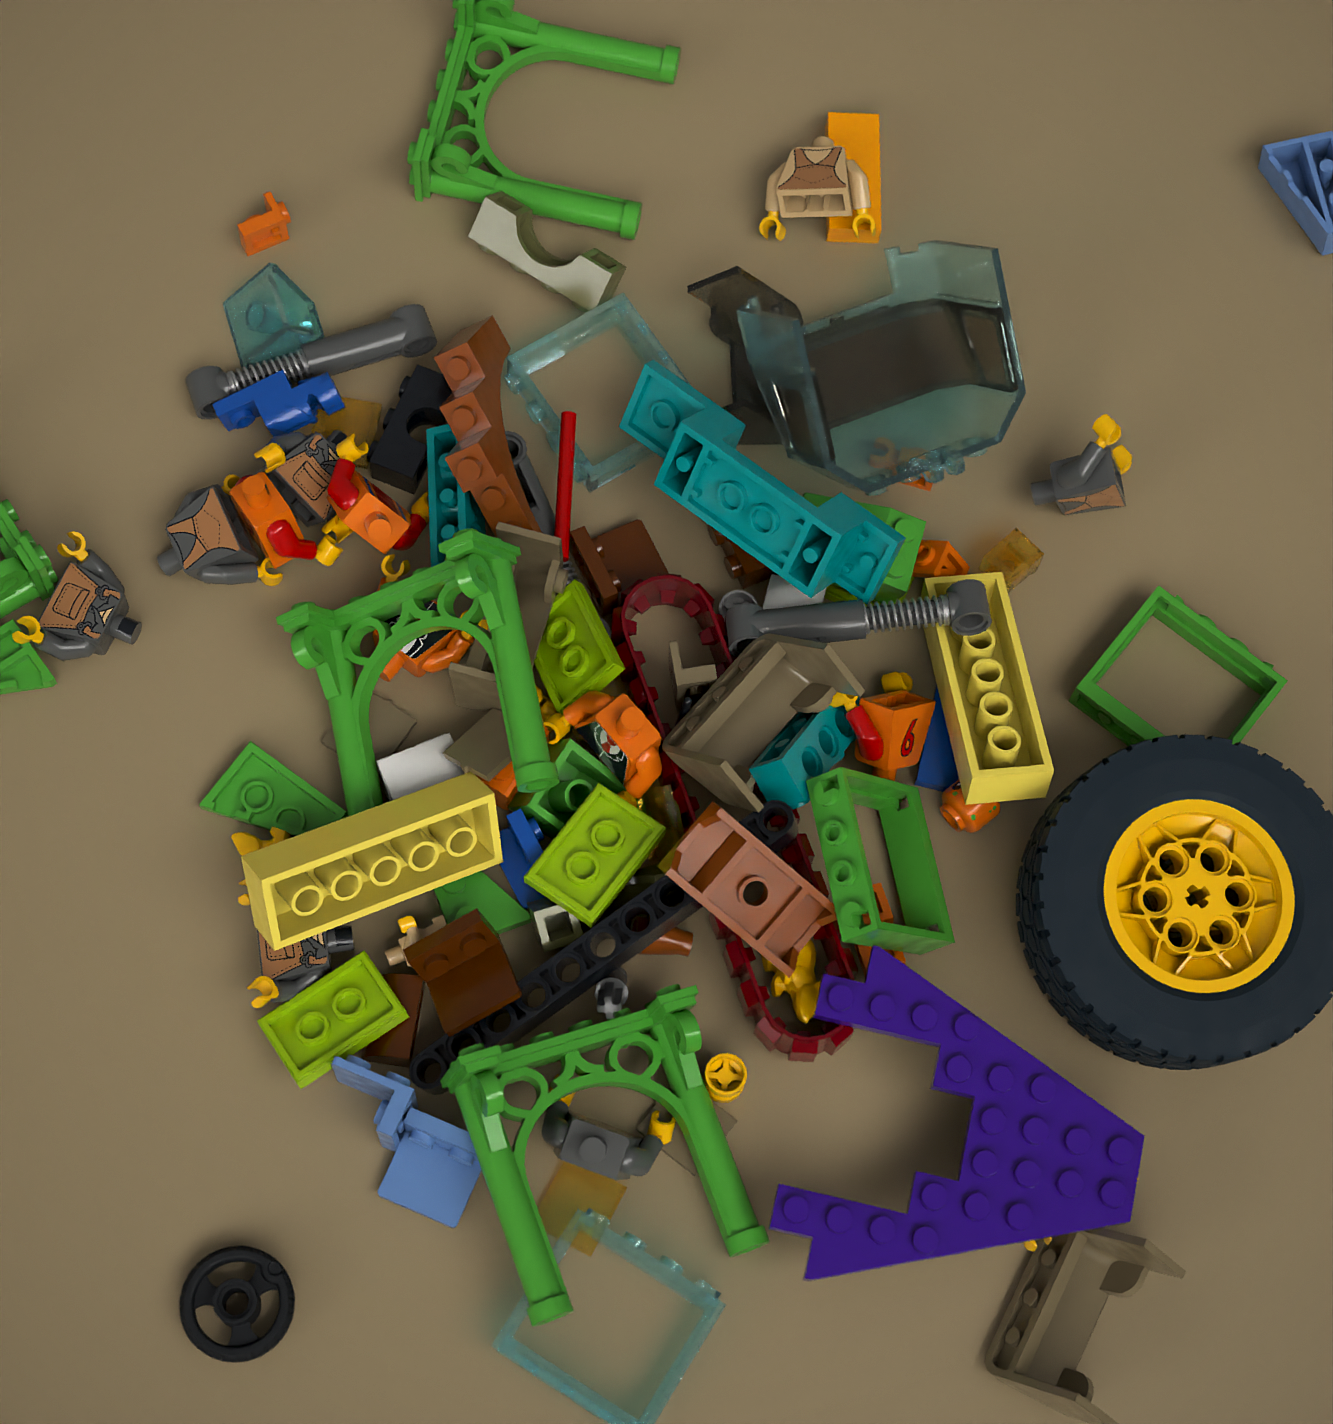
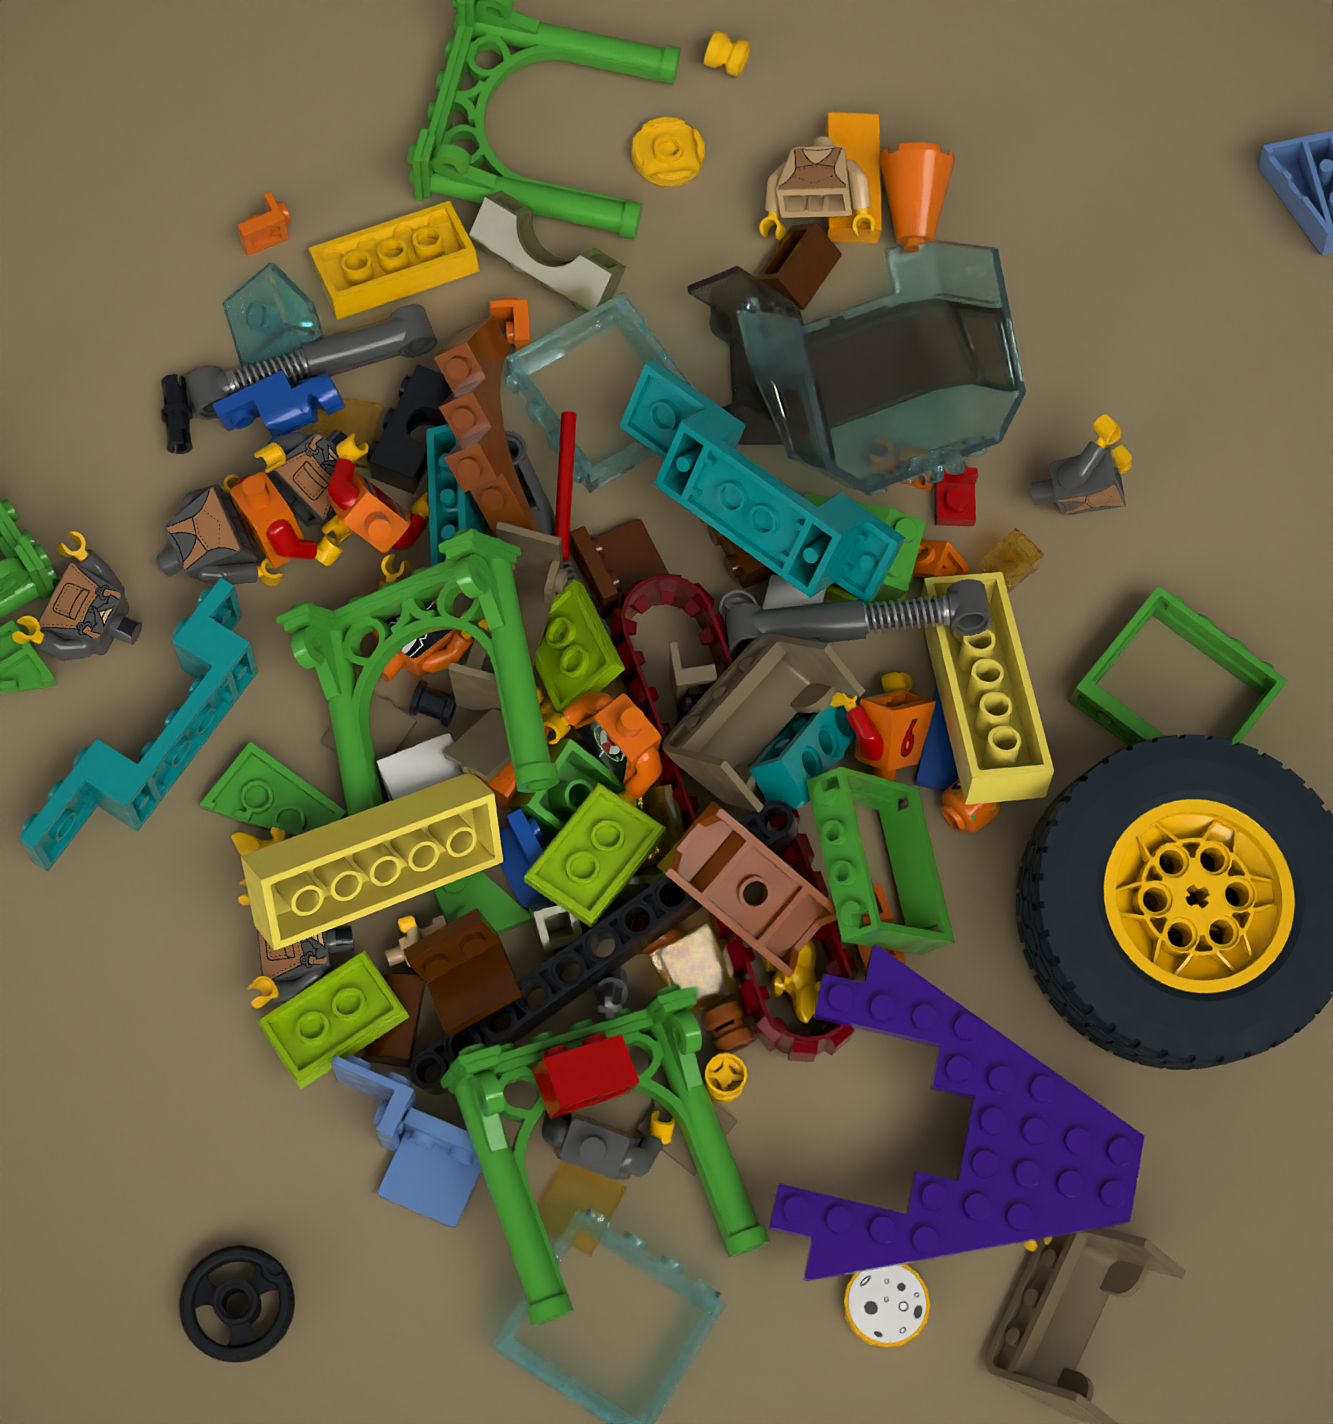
none -> teal bracket [19,577,258,872]
none -> black pin [161,374,193,454]
none -> yellow slope [308,200,479,320]
none -> black bush [409,680,457,727]
none -> orange bracket [490,297,531,359]
none -> red brick [532,1033,640,1119]
none -> yellow tile [631,117,705,187]
none -> clear yellow piece [647,923,738,1014]
none -> dark orange wheel [701,1001,756,1055]
none -> yellow wheel [704,30,751,78]
none -> reddish brown brick [754,223,842,310]
none -> white tile [843,1264,930,1348]
none -> orange cone [880,142,955,252]
none -> red bracket [934,463,978,527]

